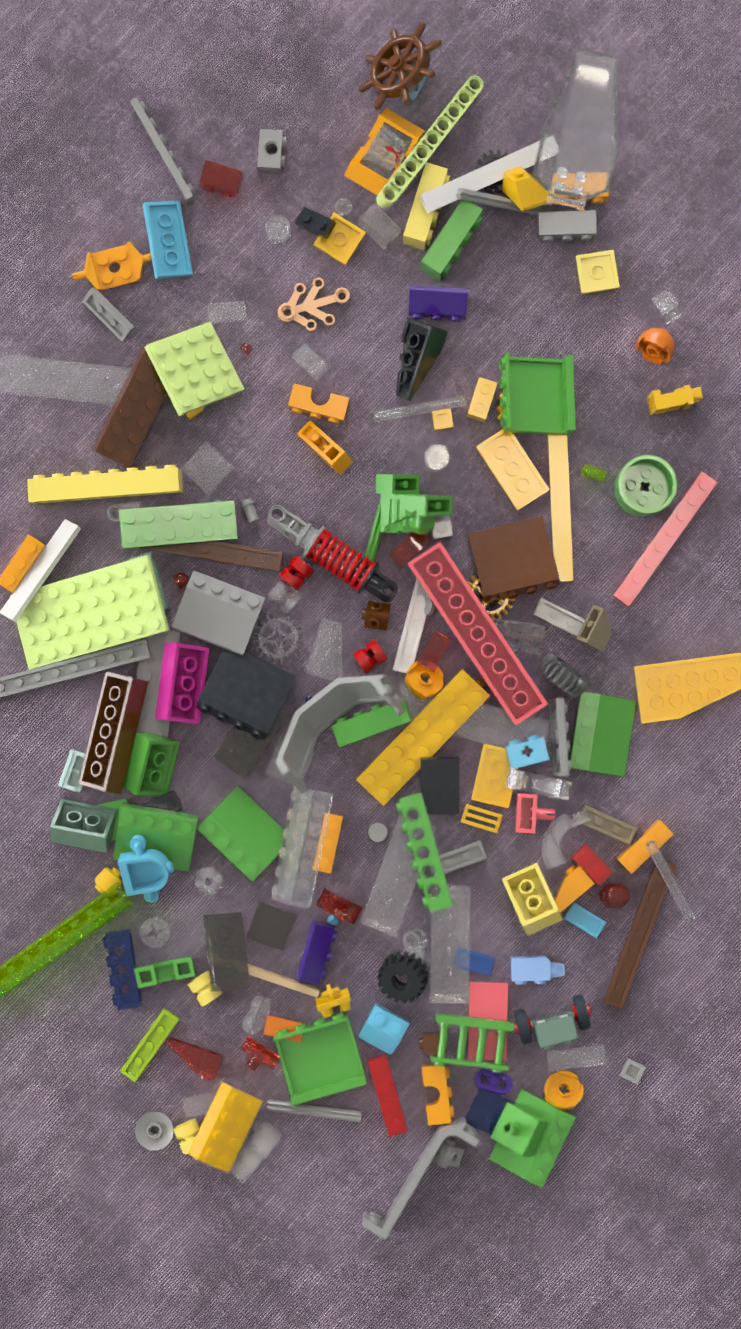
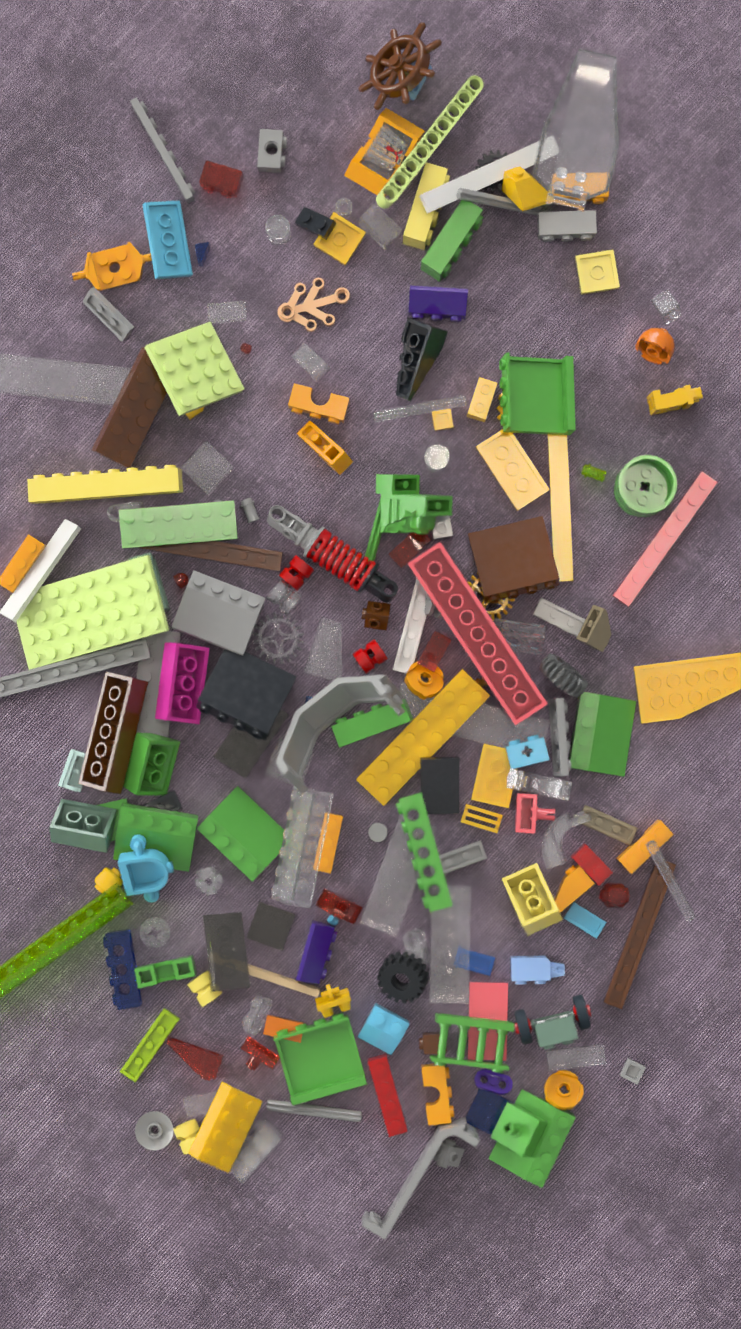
none -> clear blue slope [195,242,210,267]

